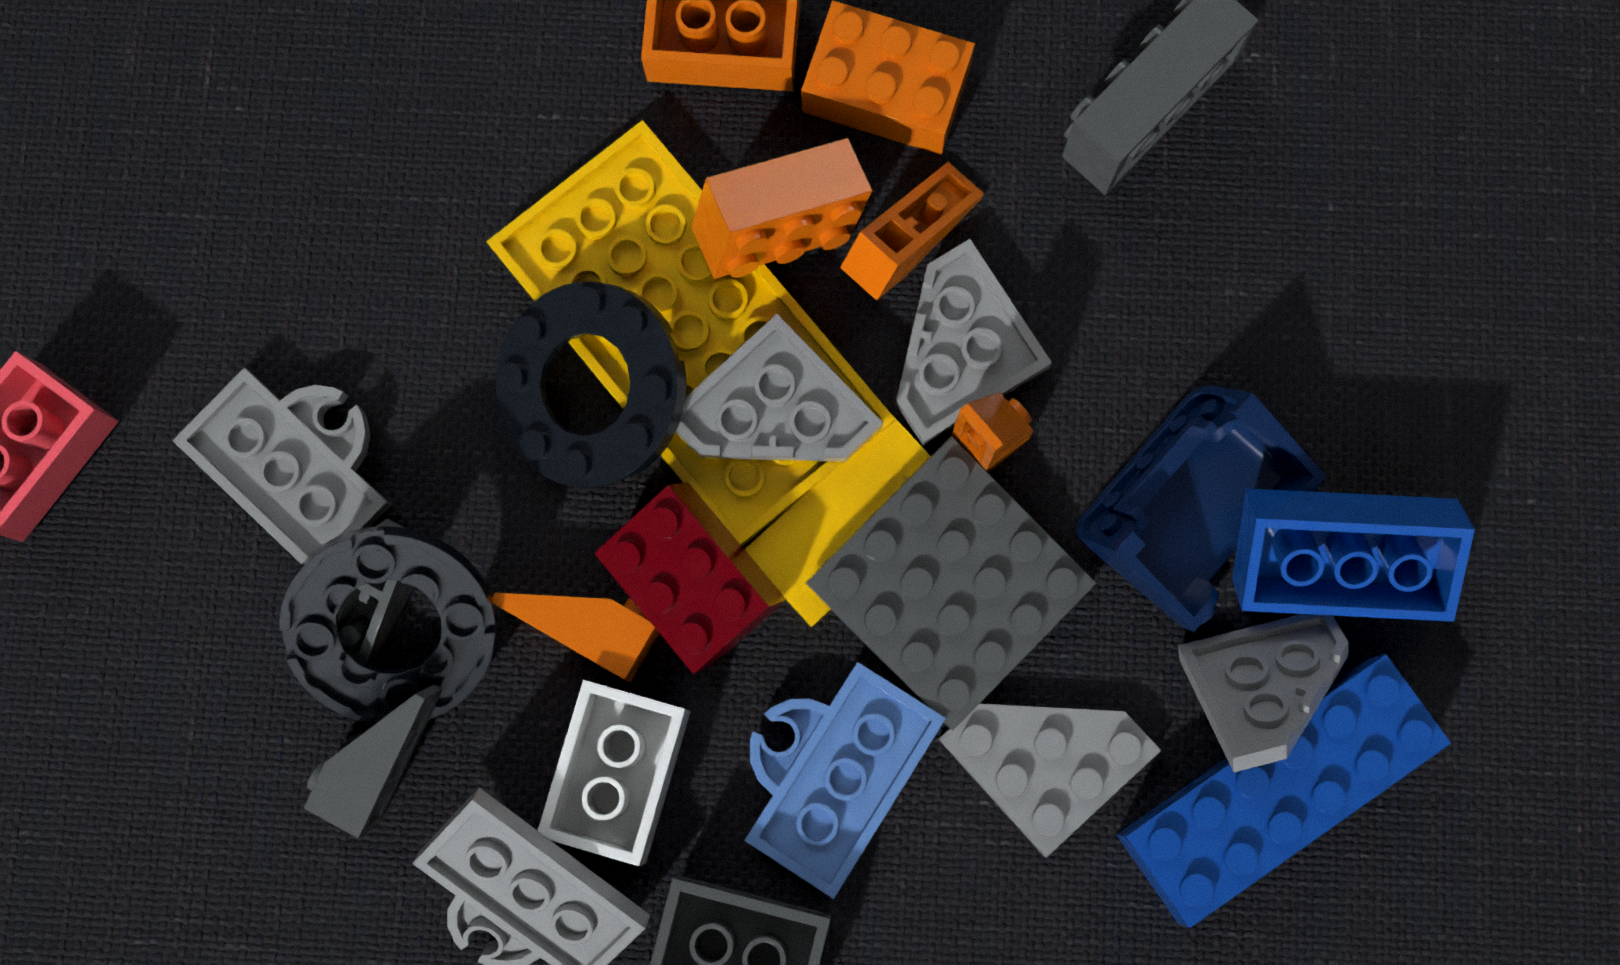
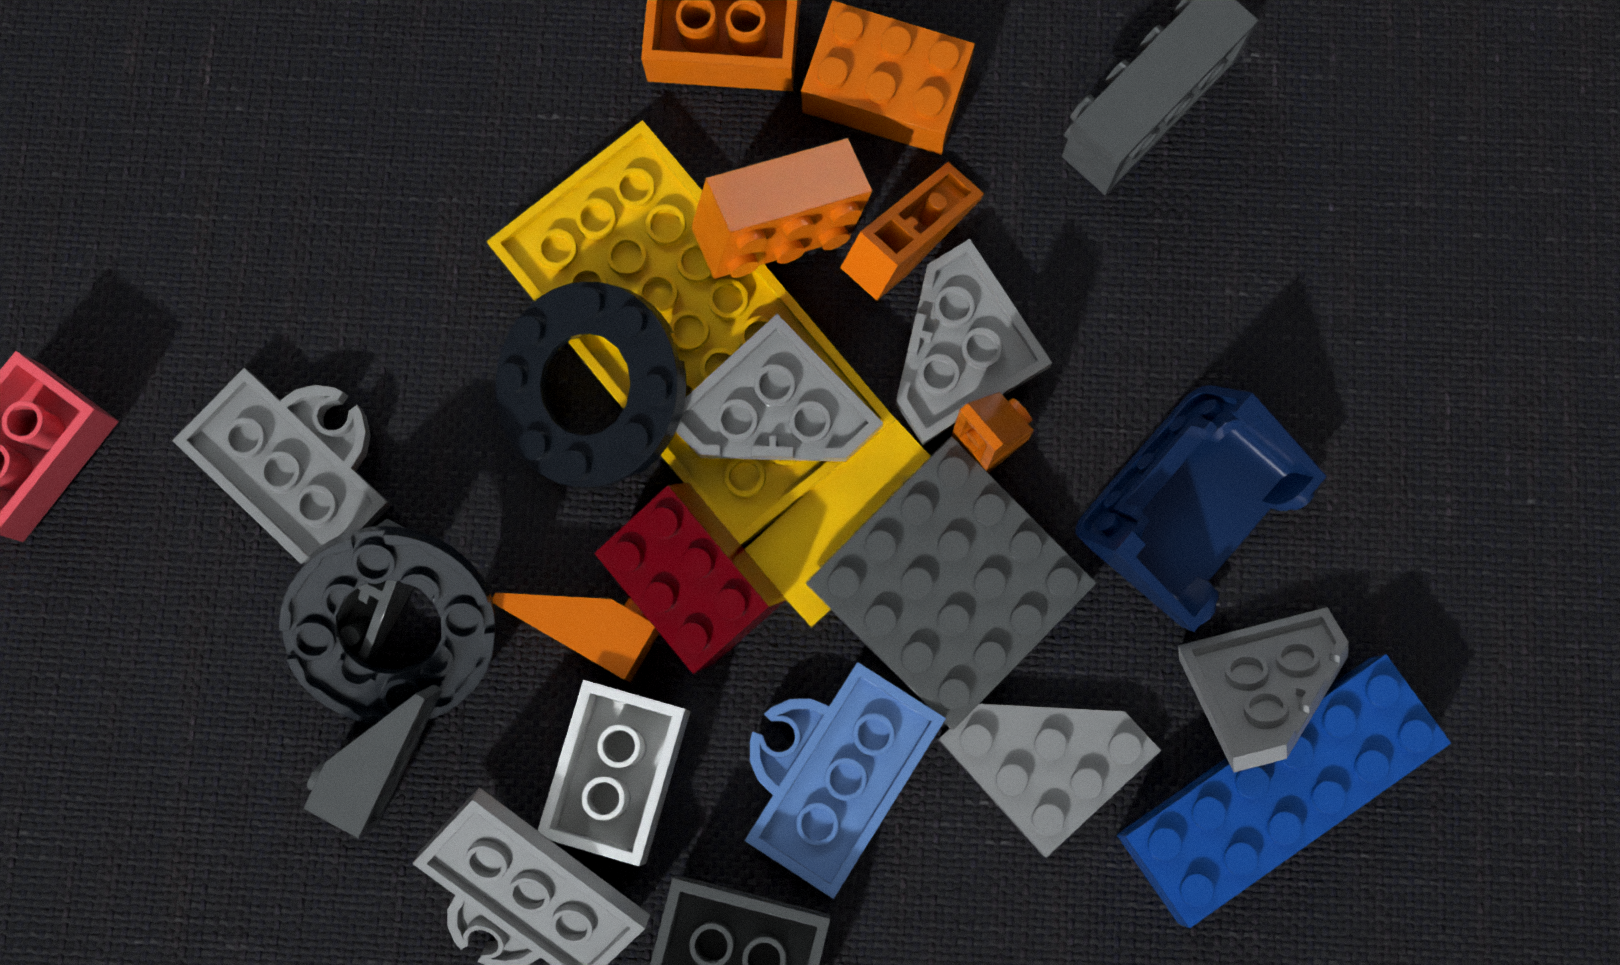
blue brick [1232,488,1475,622] -> none

